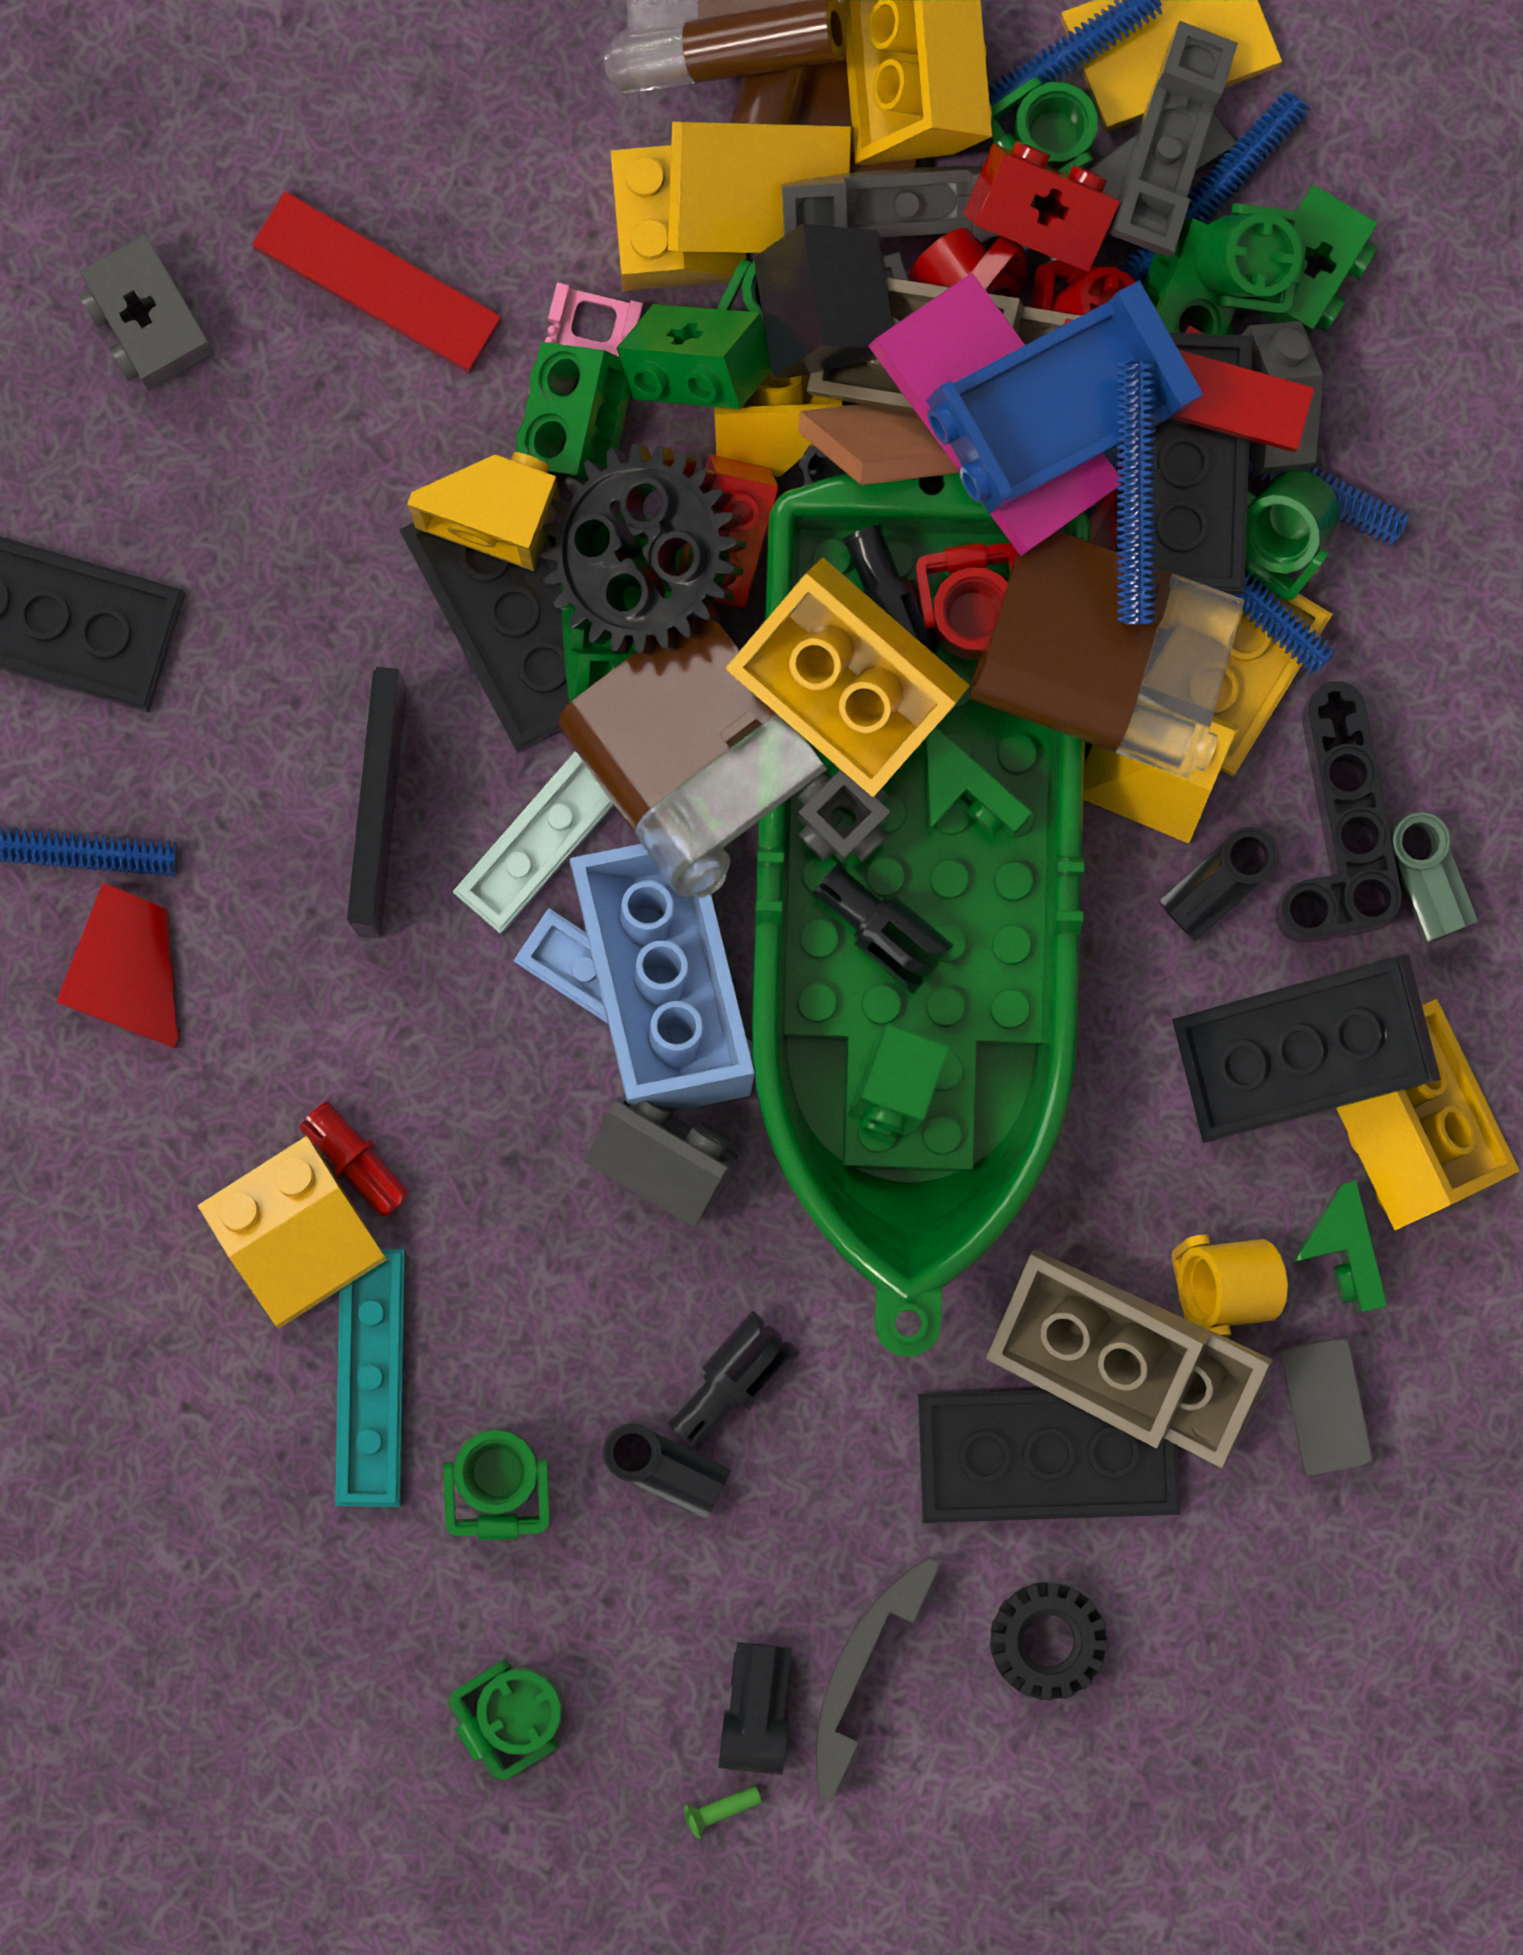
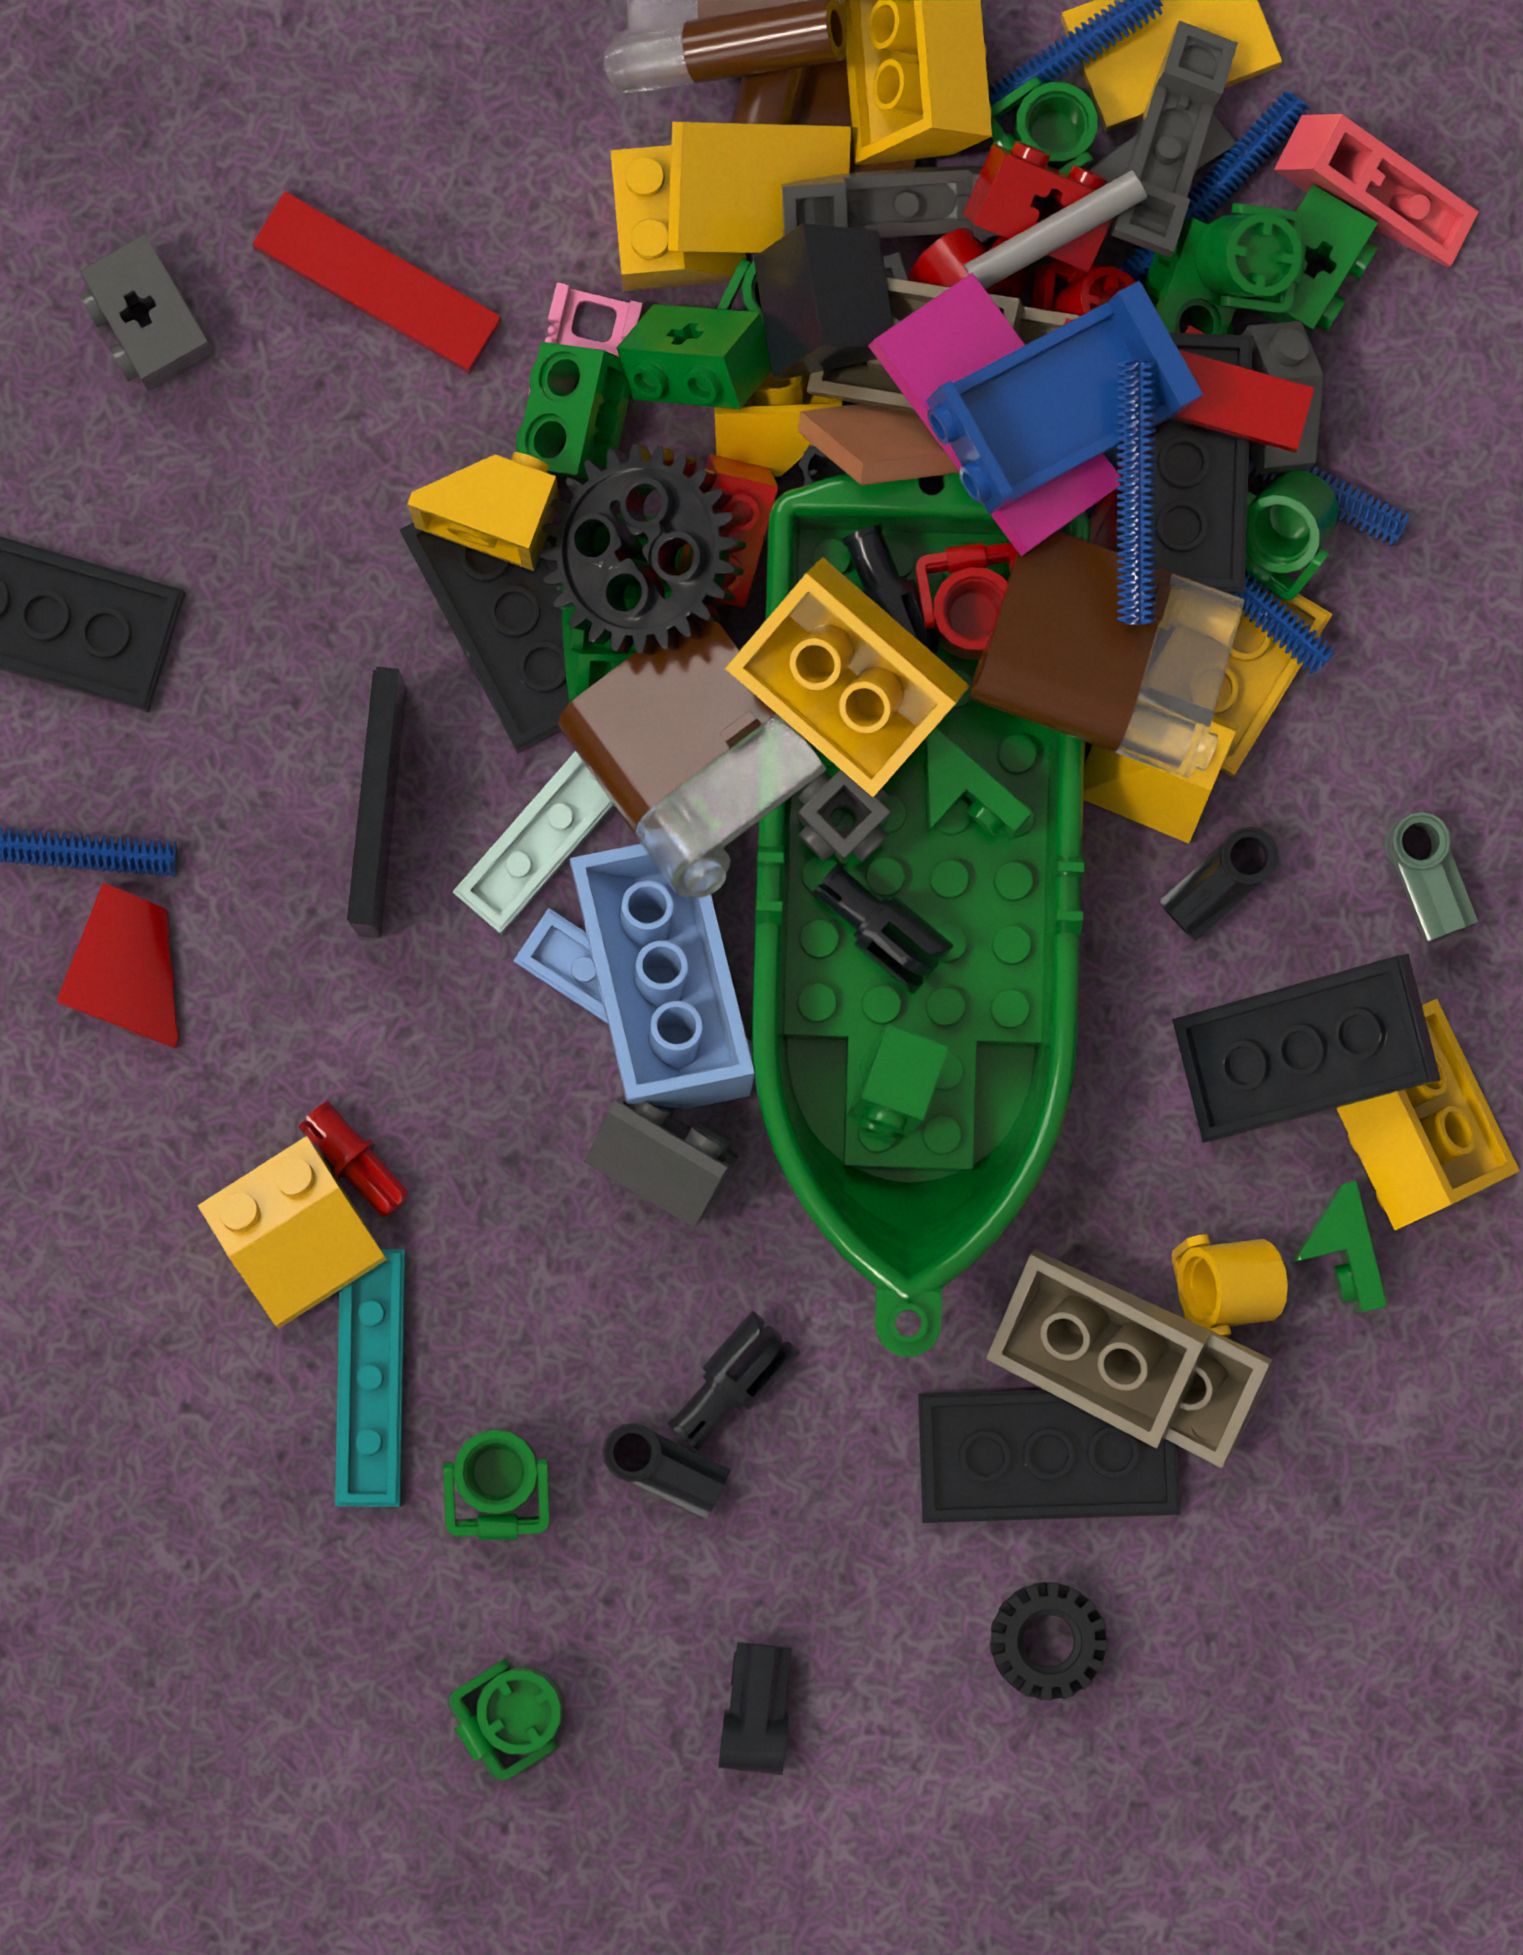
bright green piece [684,1786,762,1839] -> none
dark grey slope [816,1557,940,1802] -> none
black beam [1275,681,1401,943] -> none
dark grey slope [1280,1337,1373,1476] -> none
none -> light grey piece [963,170,1148,289]
none -> coral slope [1274,114,1479,267]

